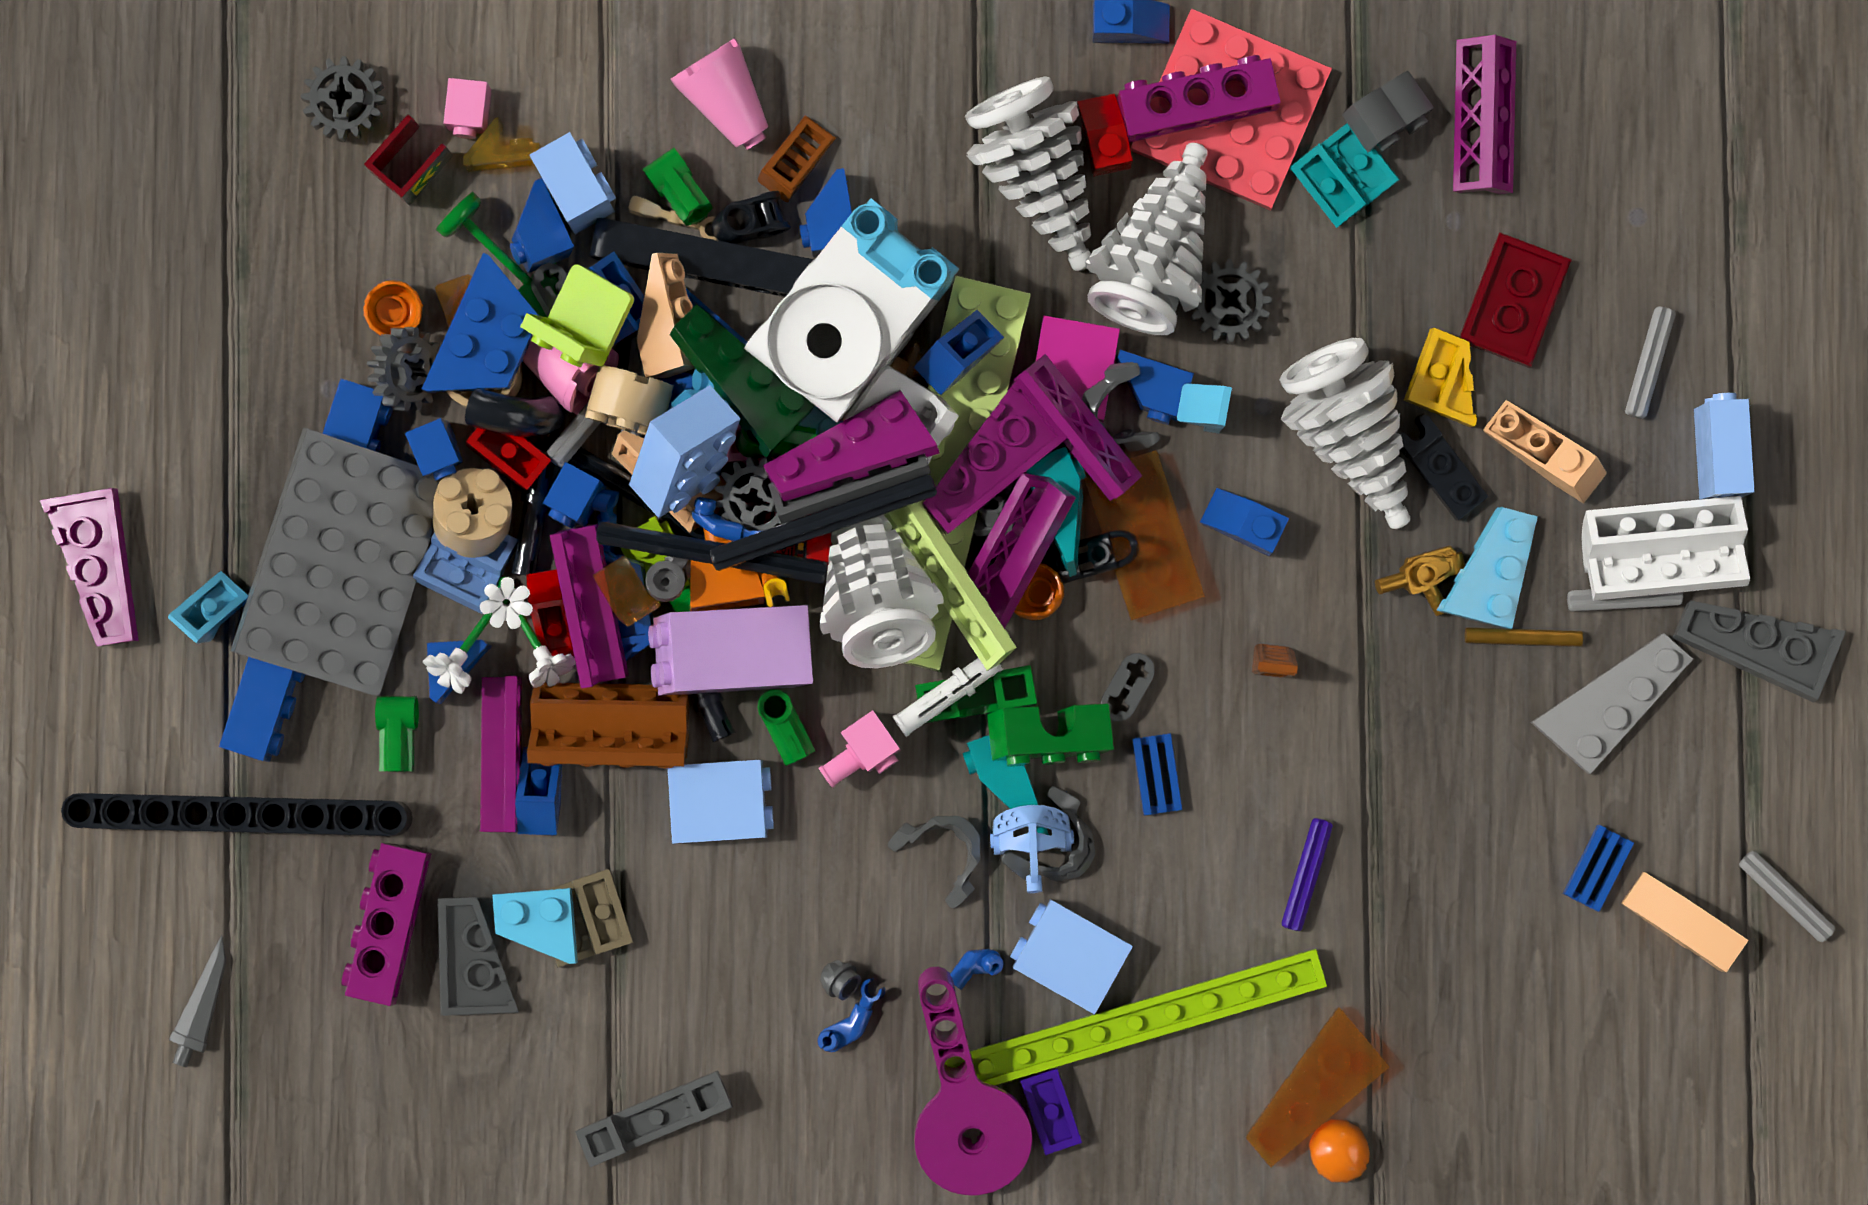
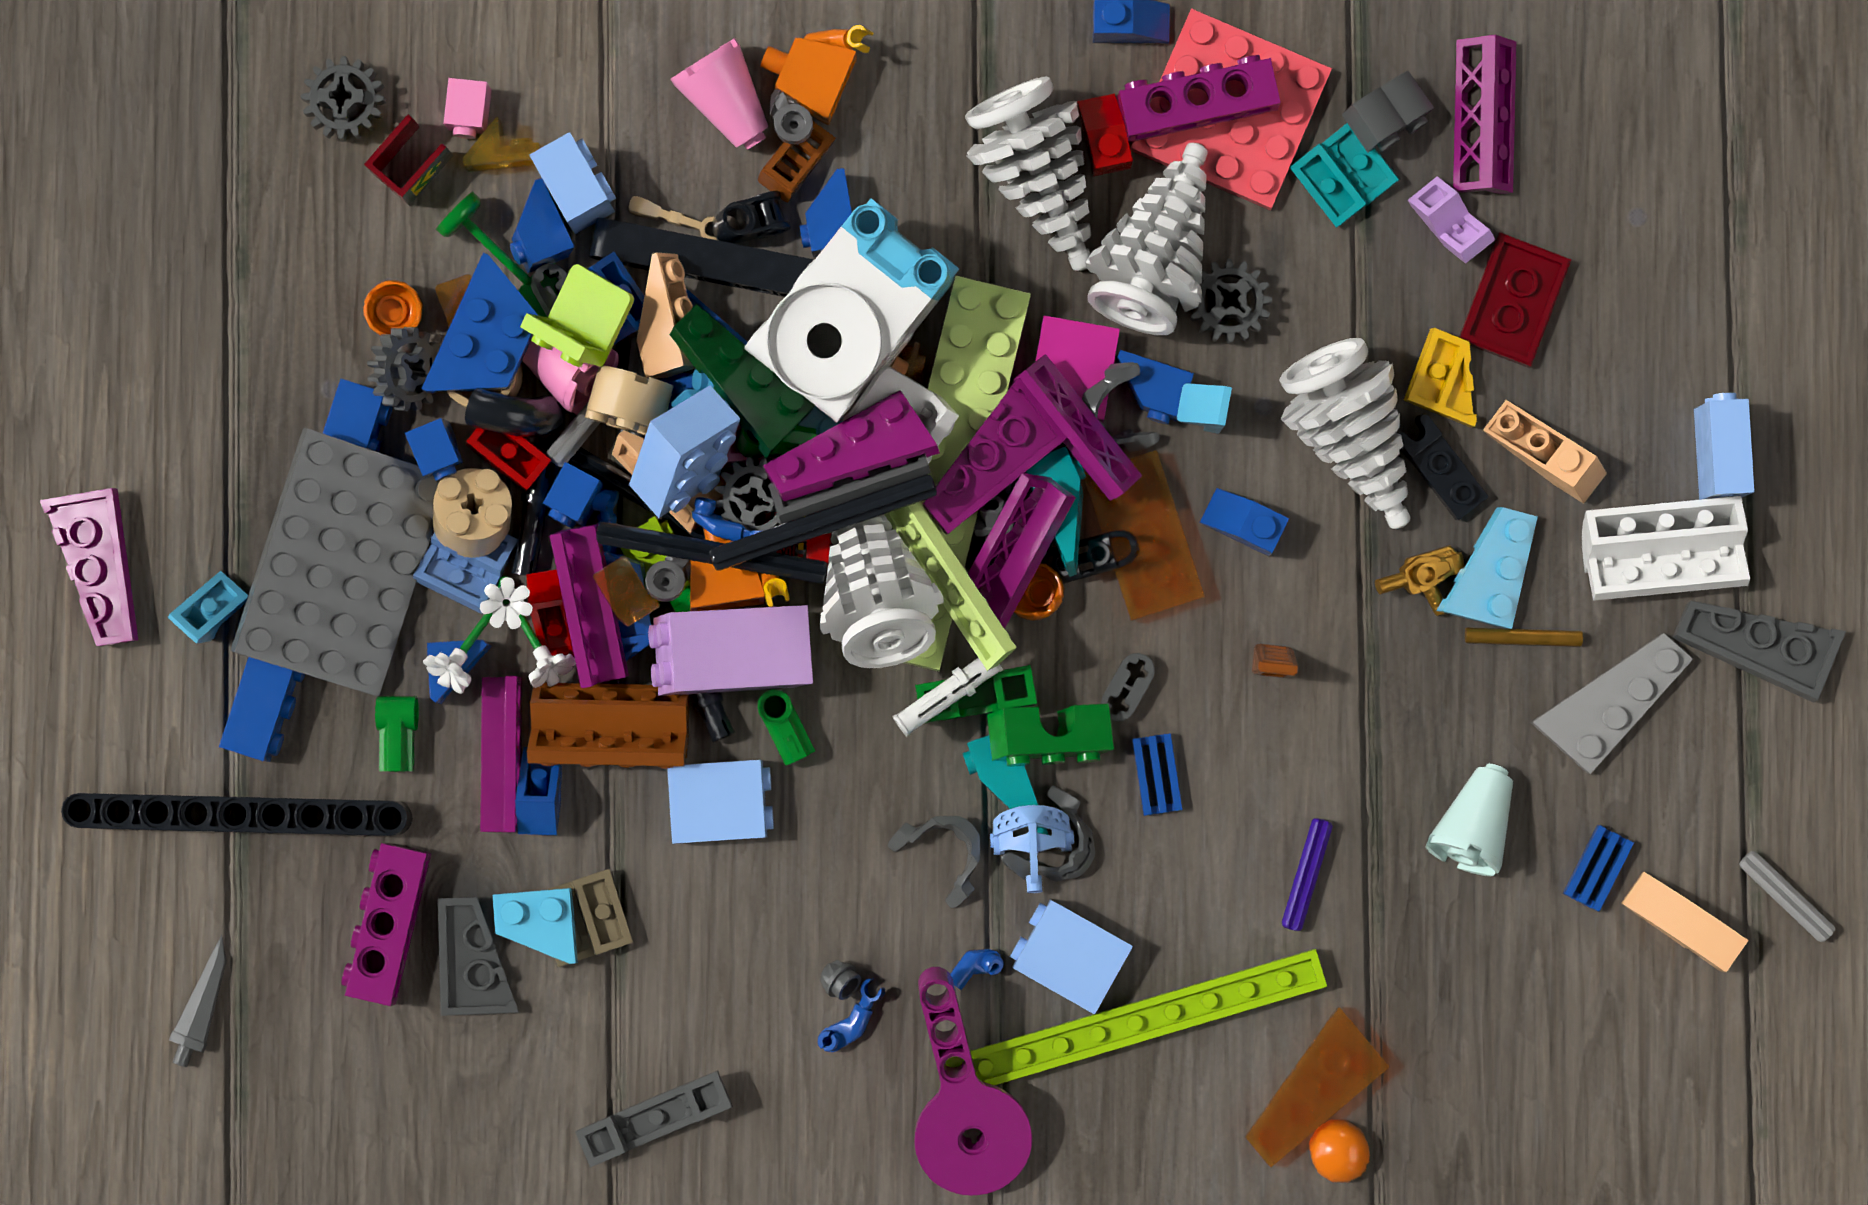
green piece [642,147,713,226] -> none
bright pink brick [819,710,901,788] -> none
blue slope [914,310,1004,395] -> none
dark purple plate [1020,1067,1082,1155] -> none
light grey axle [1567,589,1683,612] -> none
light grey axle [1625,307,1676,419] -> none
none -> orange torso [760,25,874,144]
none -> lavender slope [1408,176,1495,264]
none -> light aqua cone [1425,763,1513,876]

